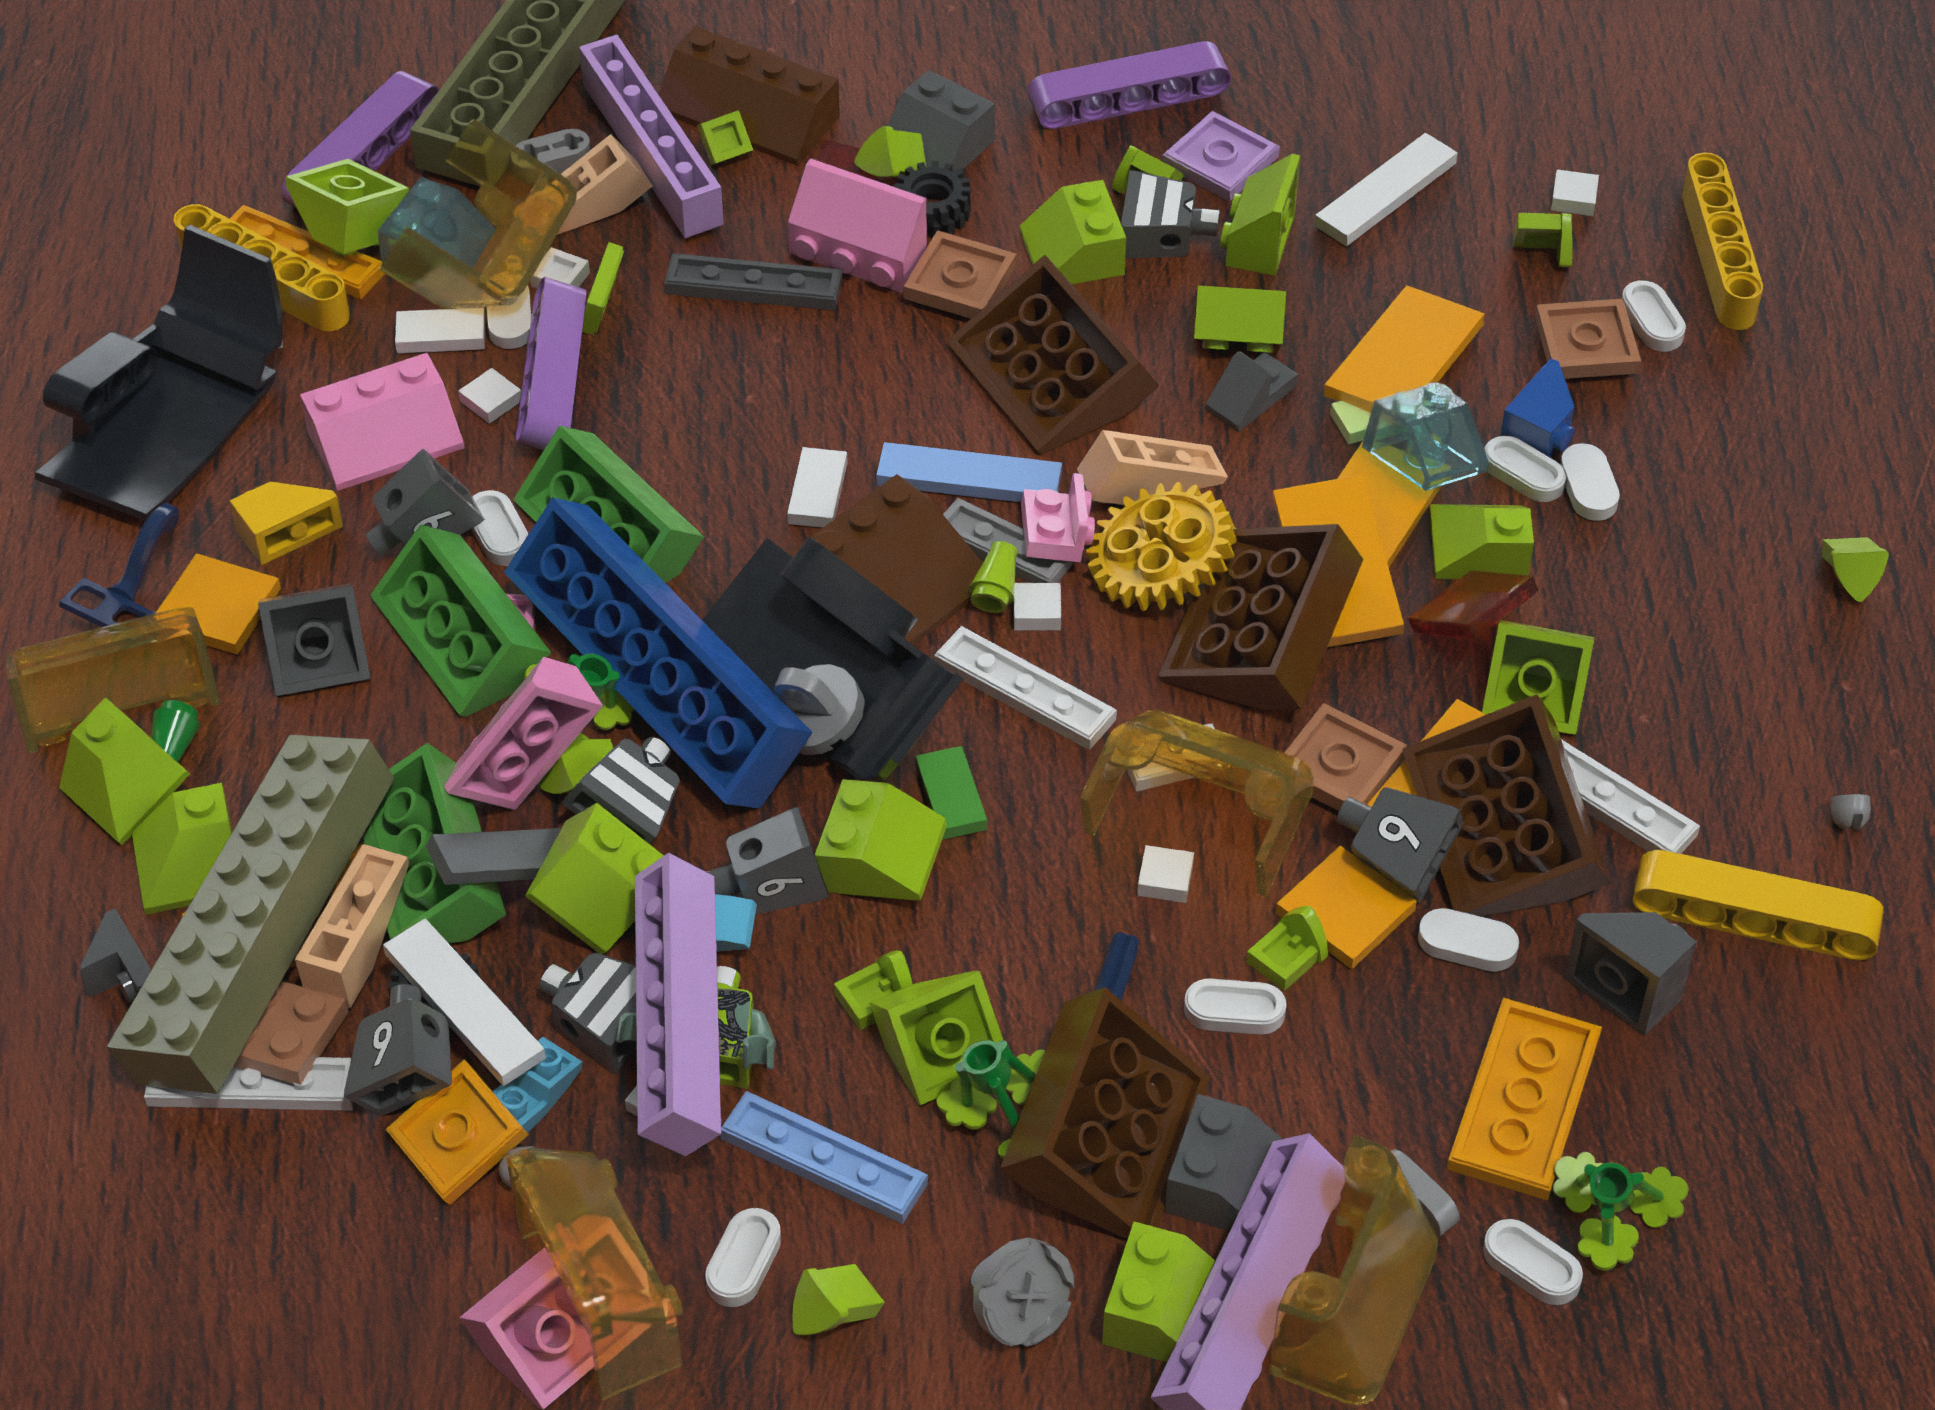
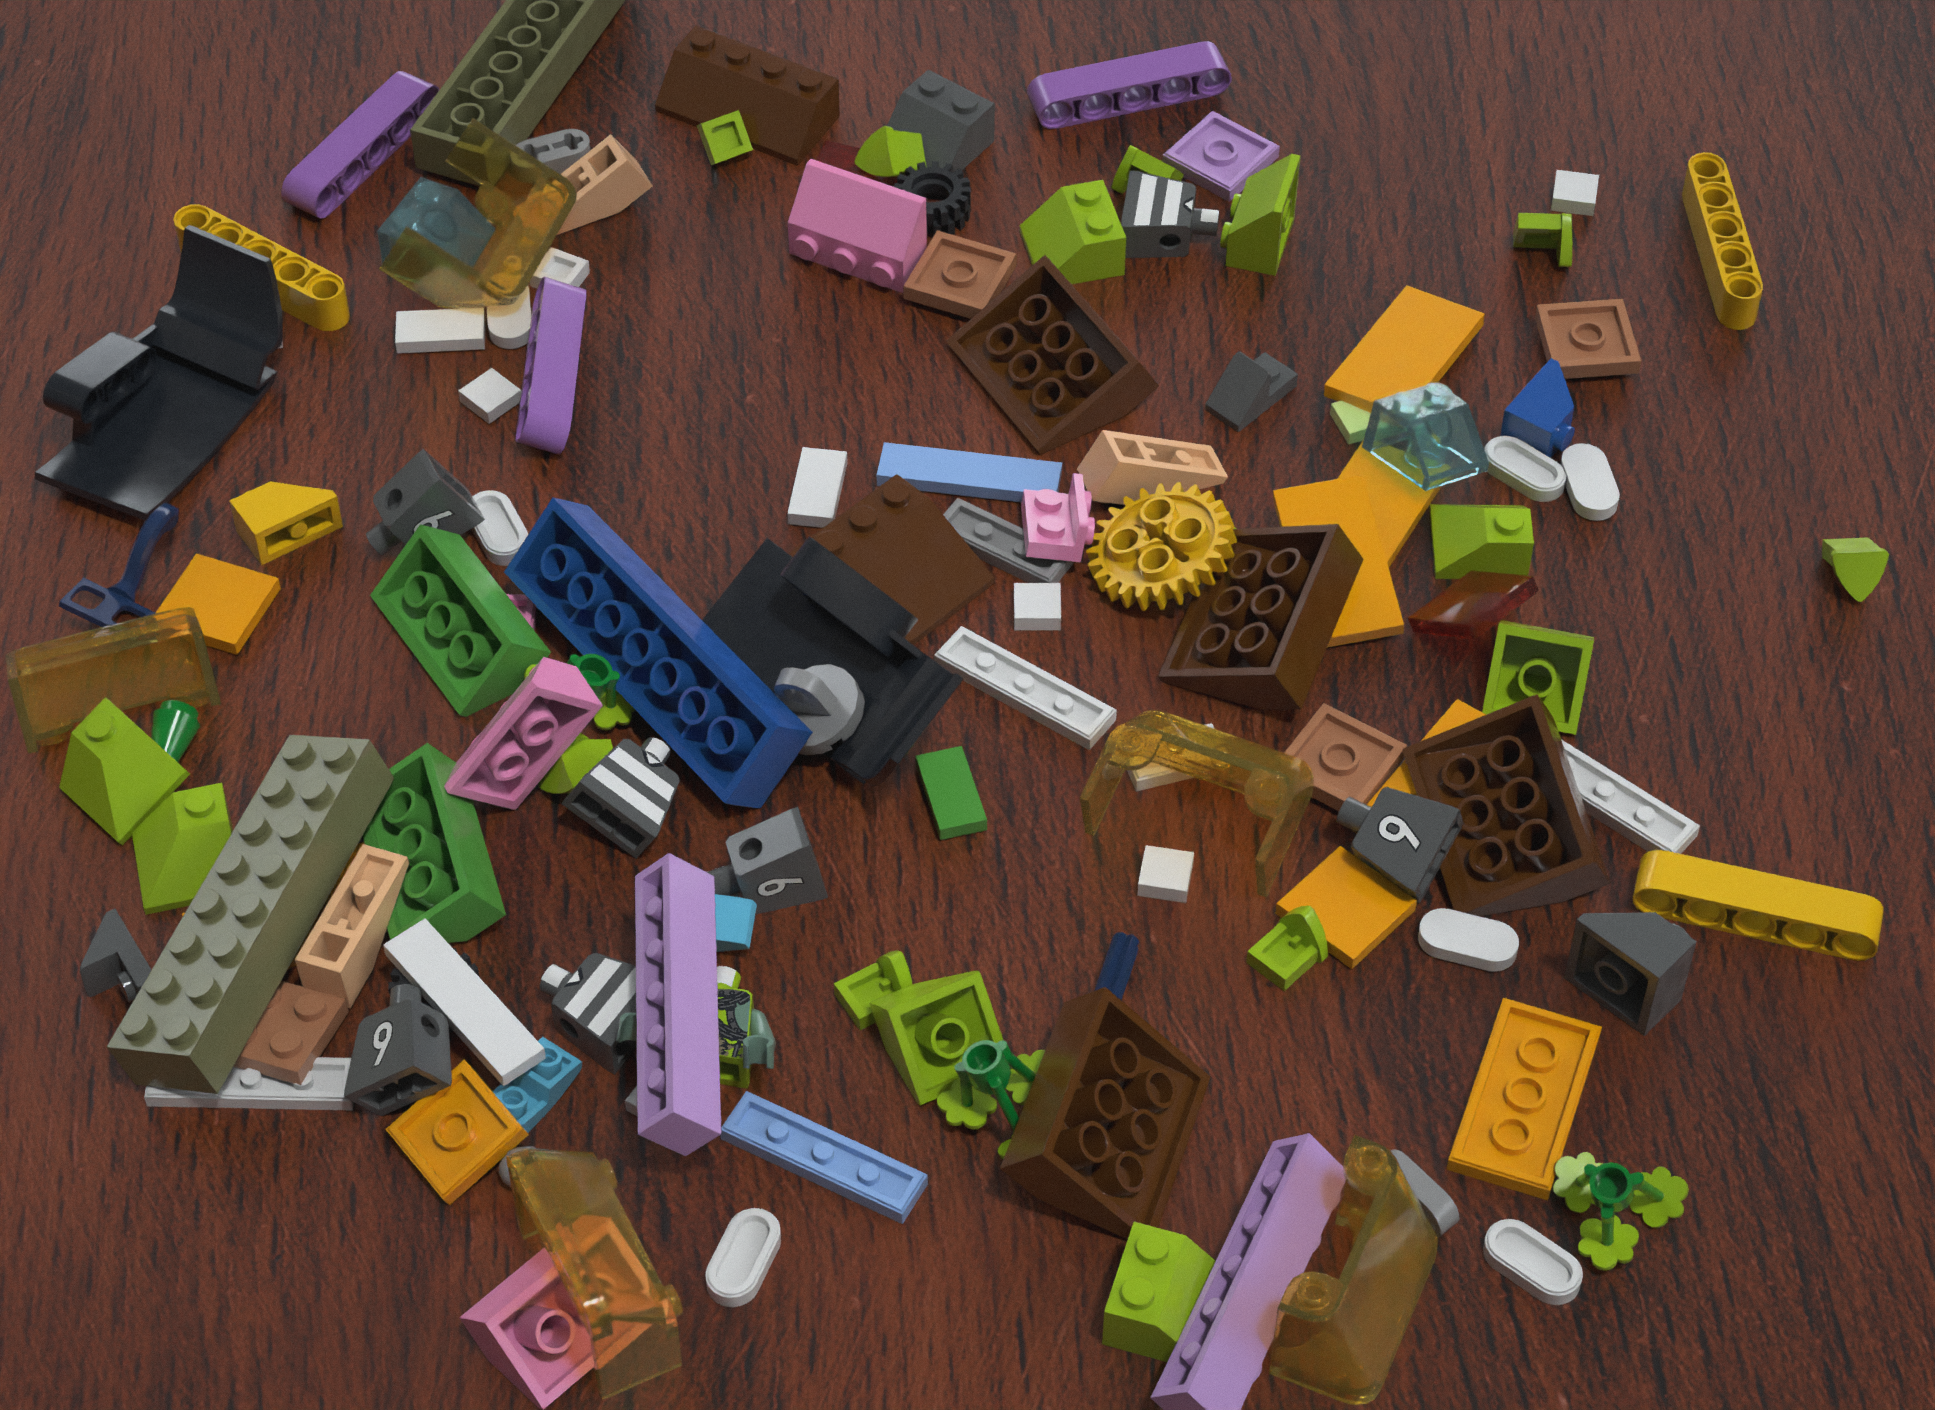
light orange tile [230,205,386,299] -> none
dark grey slope [258,583,371,696] -> none
lime slope [285,159,409,255] -> none
bright pink slope [300,353,464,491] -> none
dark grey tile [426,828,562,885] -> none
bright green slope [513,425,704,583] -> none
lime slope [525,803,664,954] -> none
lavender brick [579,35,724,238] -> none
lime tile [582,242,624,336] -> none
dark grey tile [664,253,843,311] -> none
lime tile [792,1264,885,1335] -> none
lime slope [814,779,947,901] -> none
lime cone [969,541,1018,613] -> none
light grey tile [971,1237,1074,1346] -> none
dark grey slope [1165,1094,1282,1231] -> none
white tile [1184,979,1286,1035] -> none
lime slope [1194,286,1286,353] -> none
white tile [1314,133,1458,247] -> none
white tile [1622,281,1686,352] -> none
light grey hinge [1830,794,1871,830] -> none

